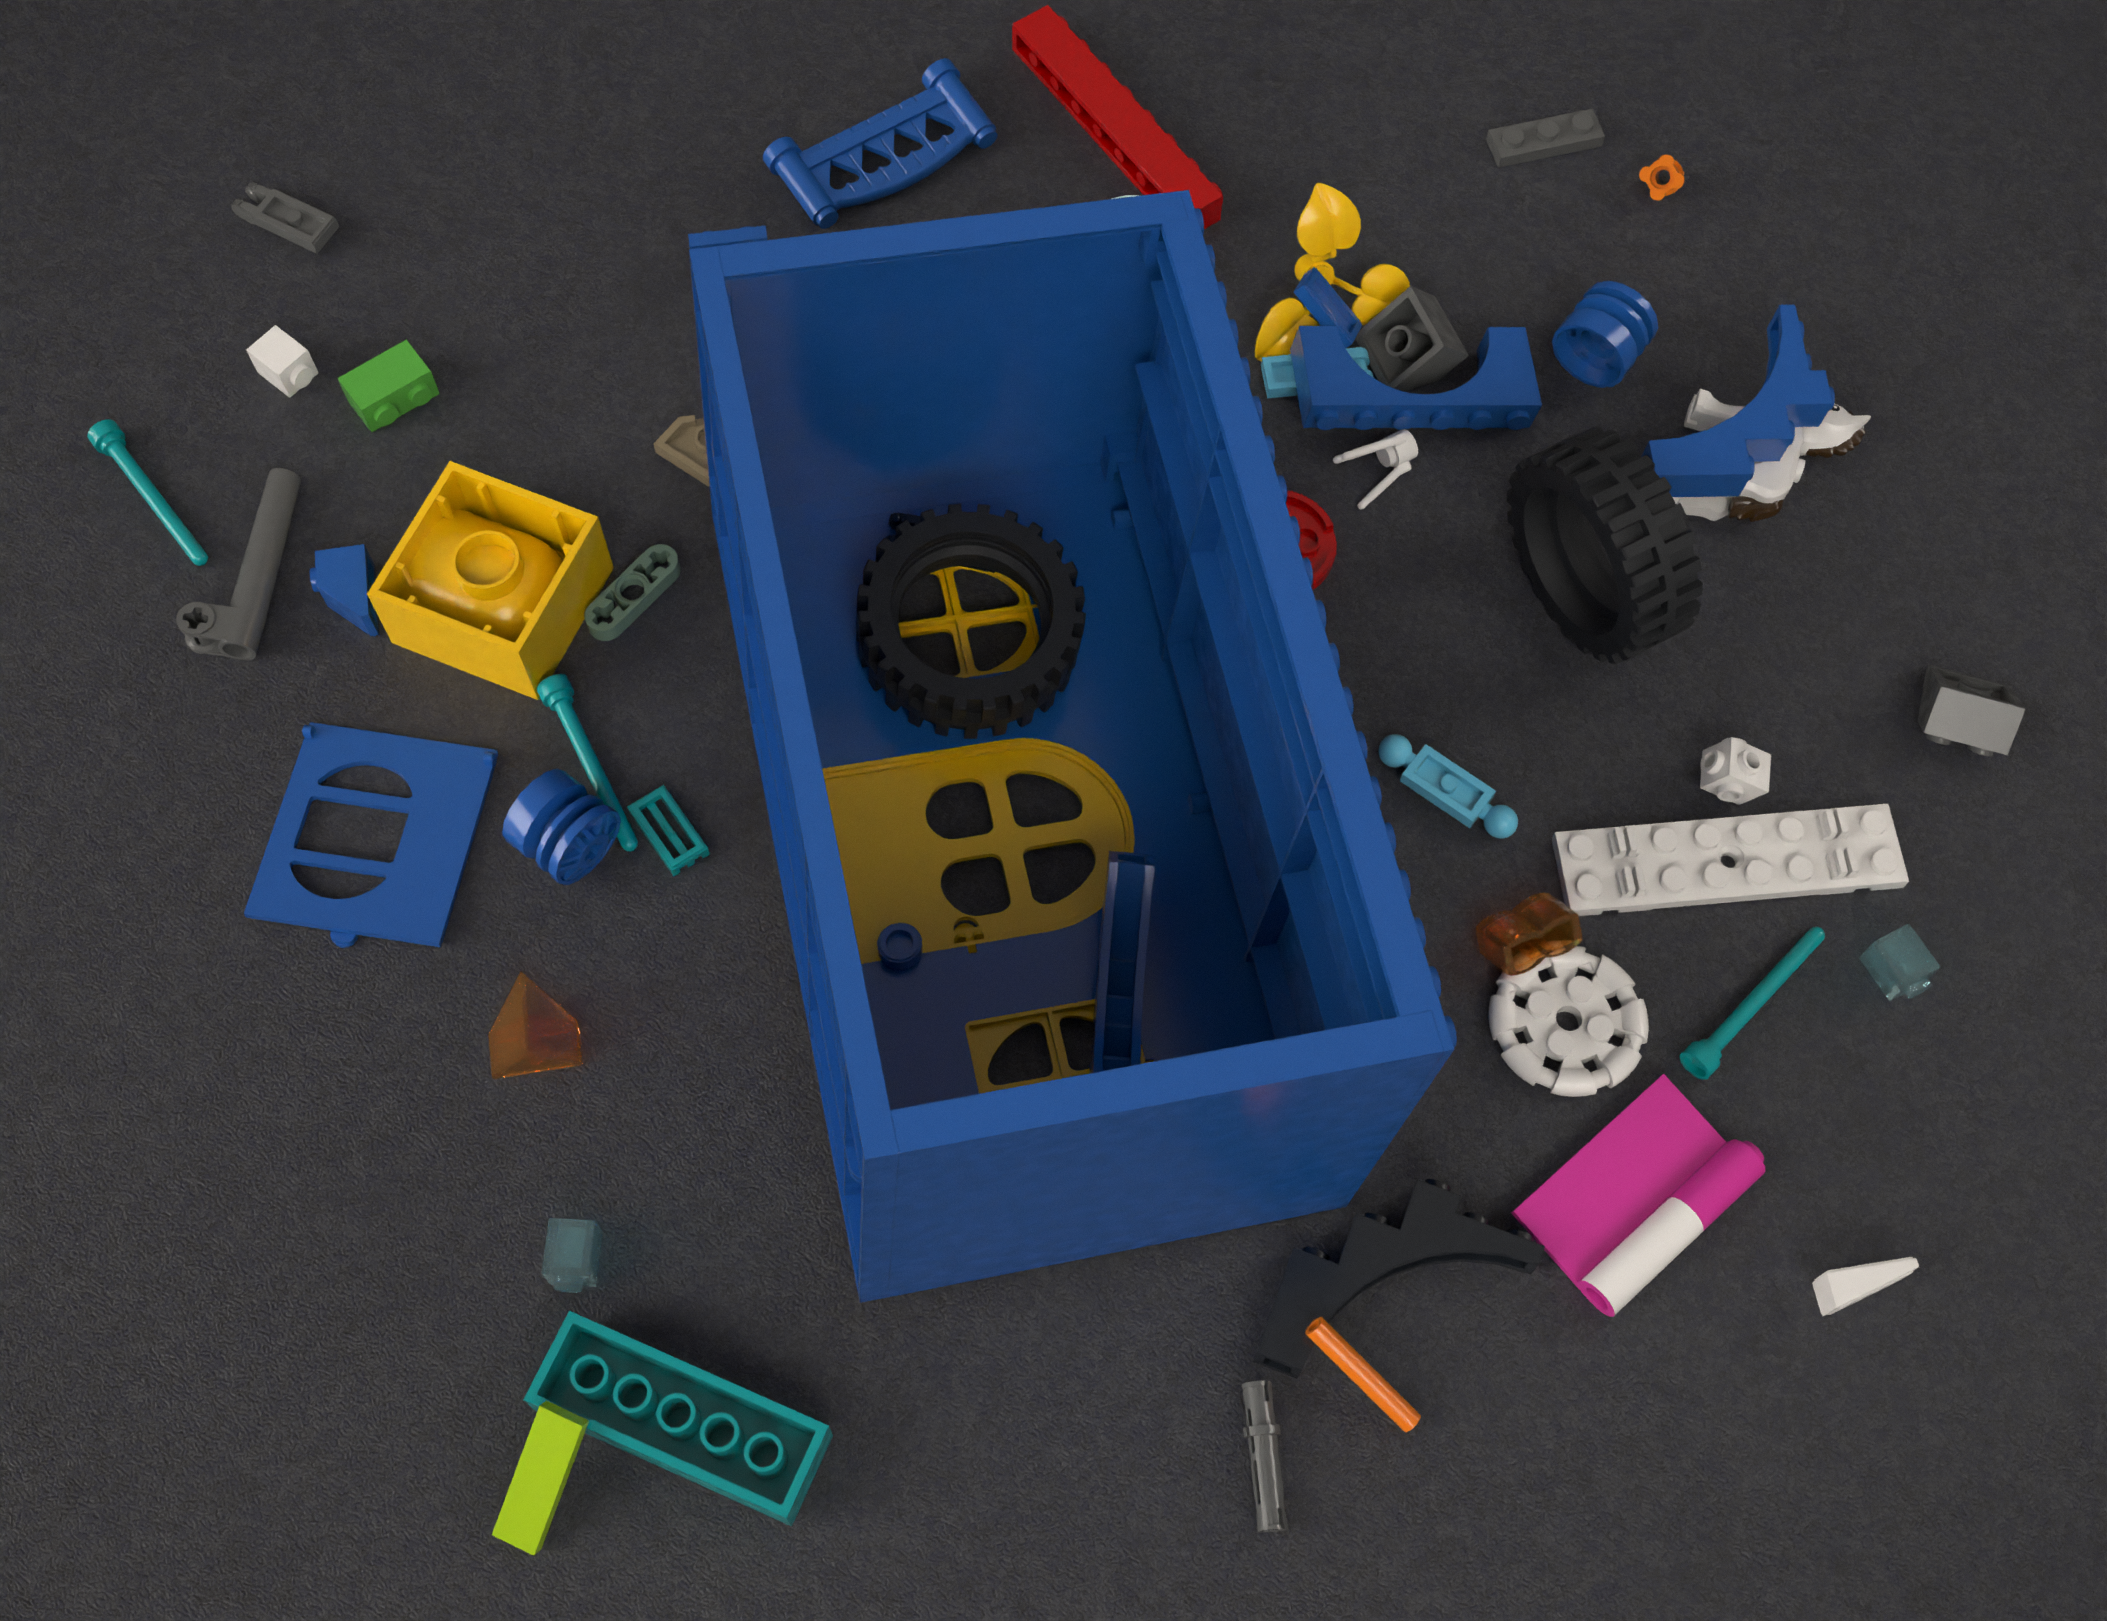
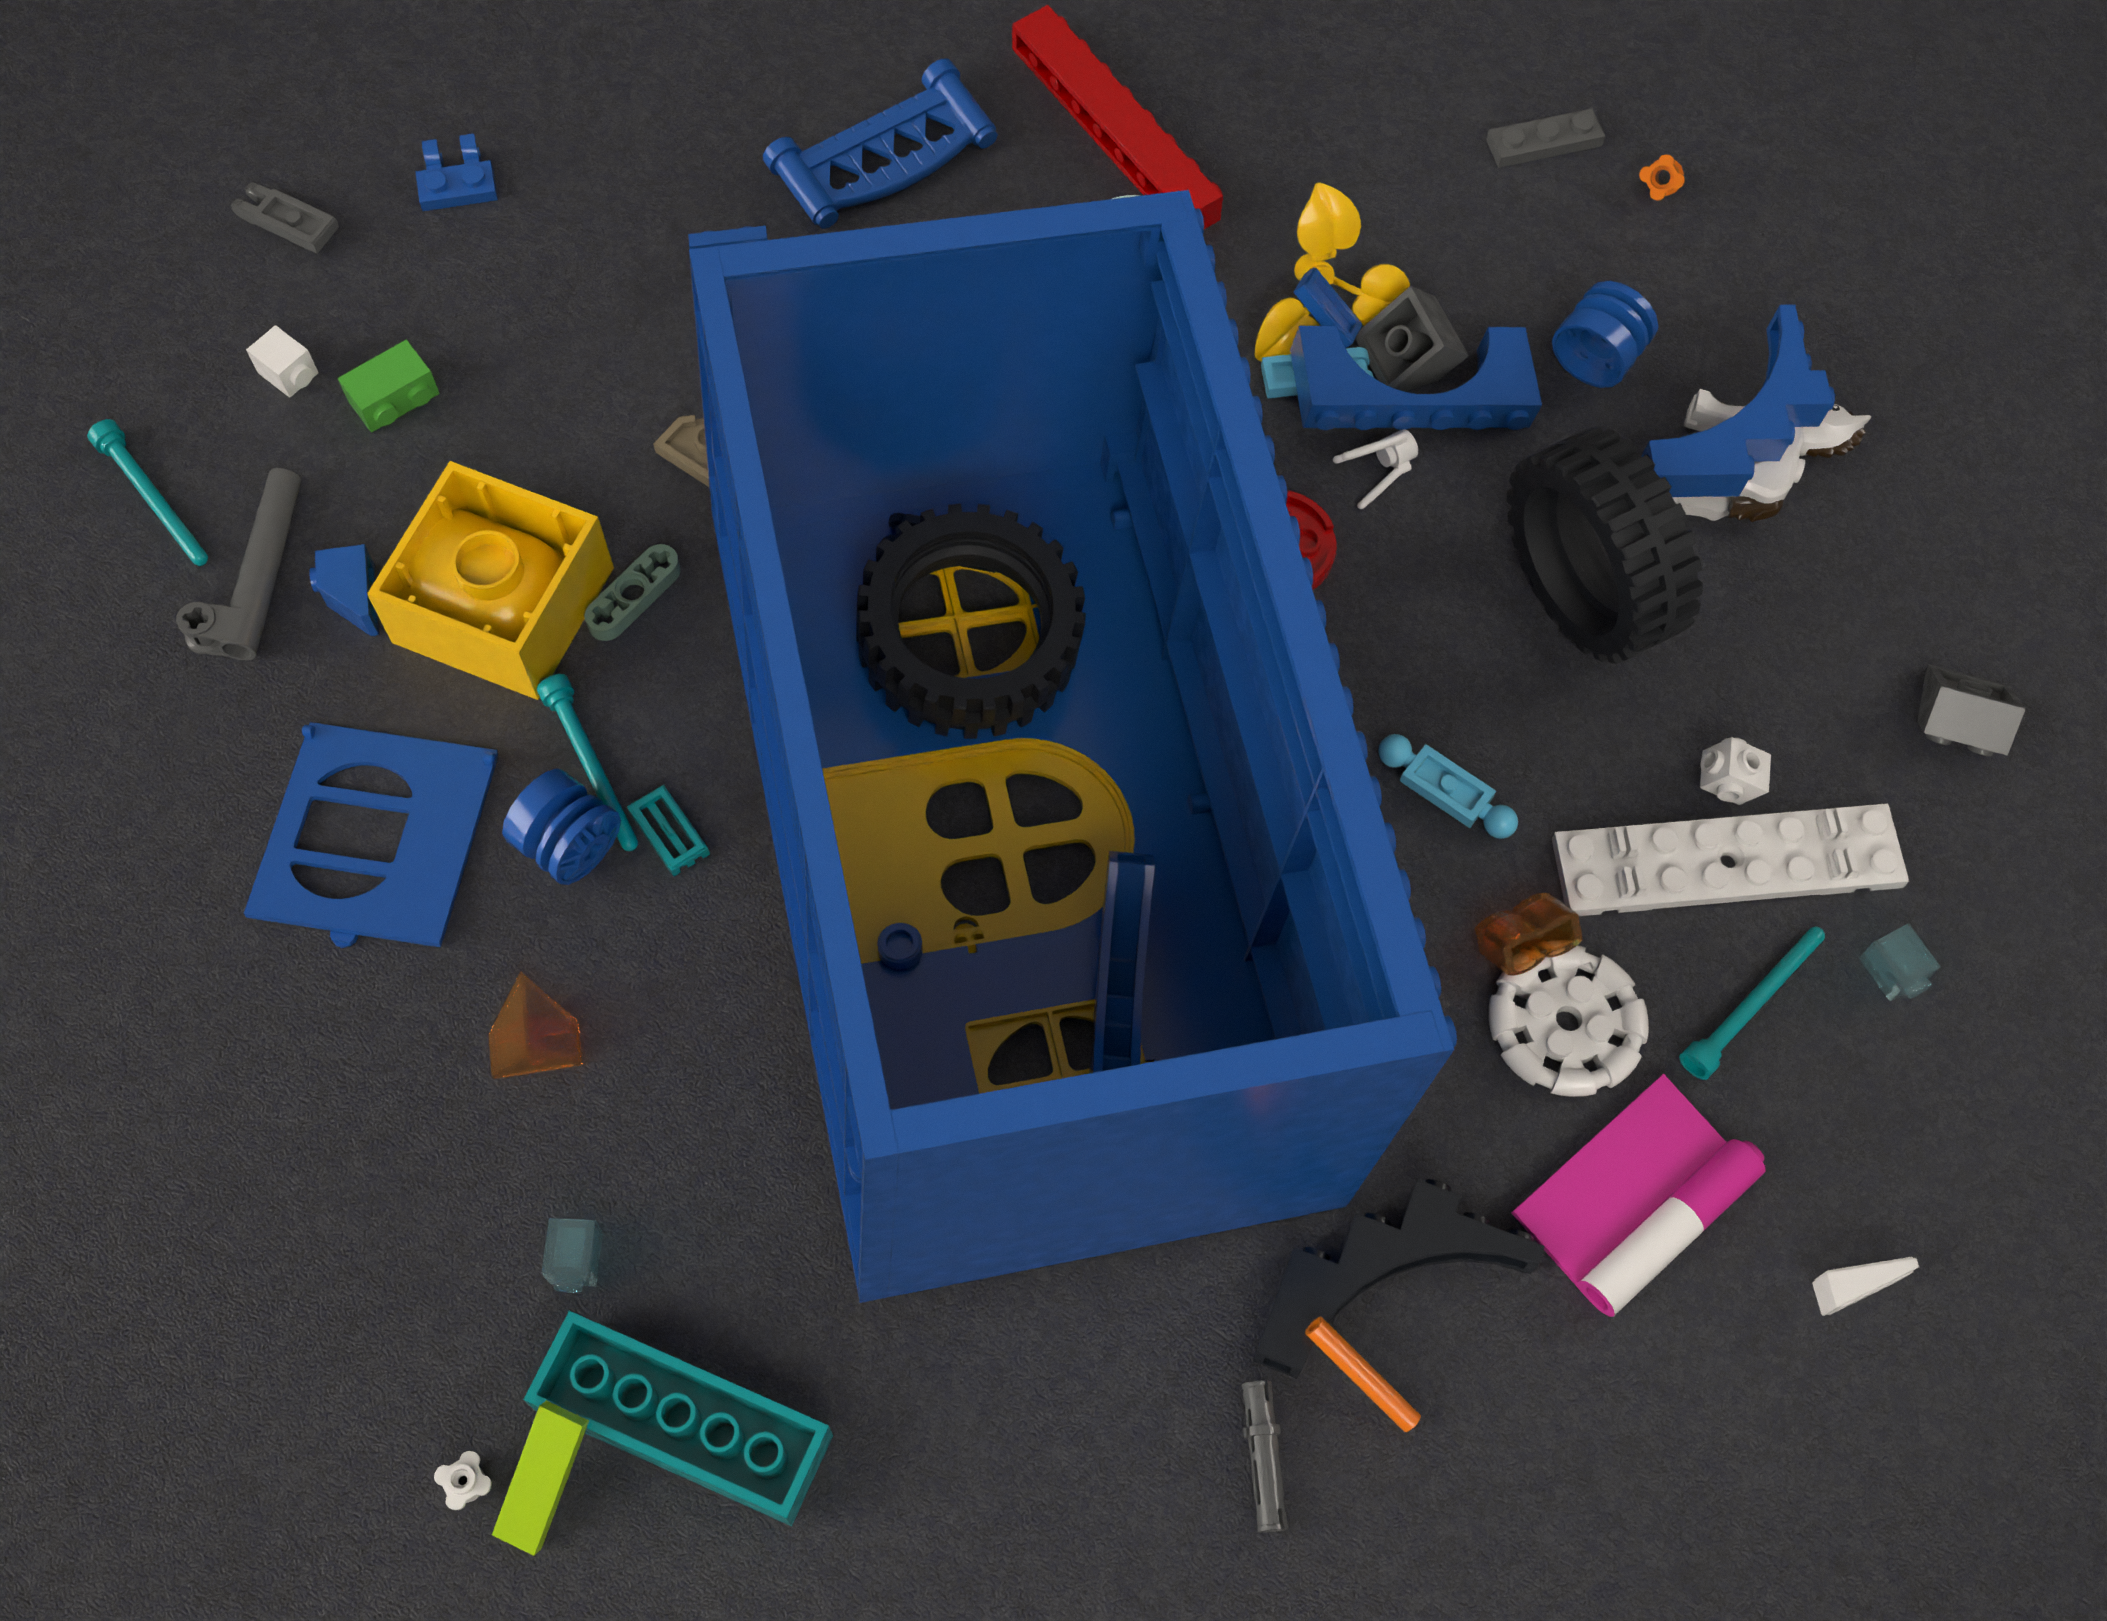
none -> blue plate [415,133,498,211]
none -> white plate [434,1451,492,1510]

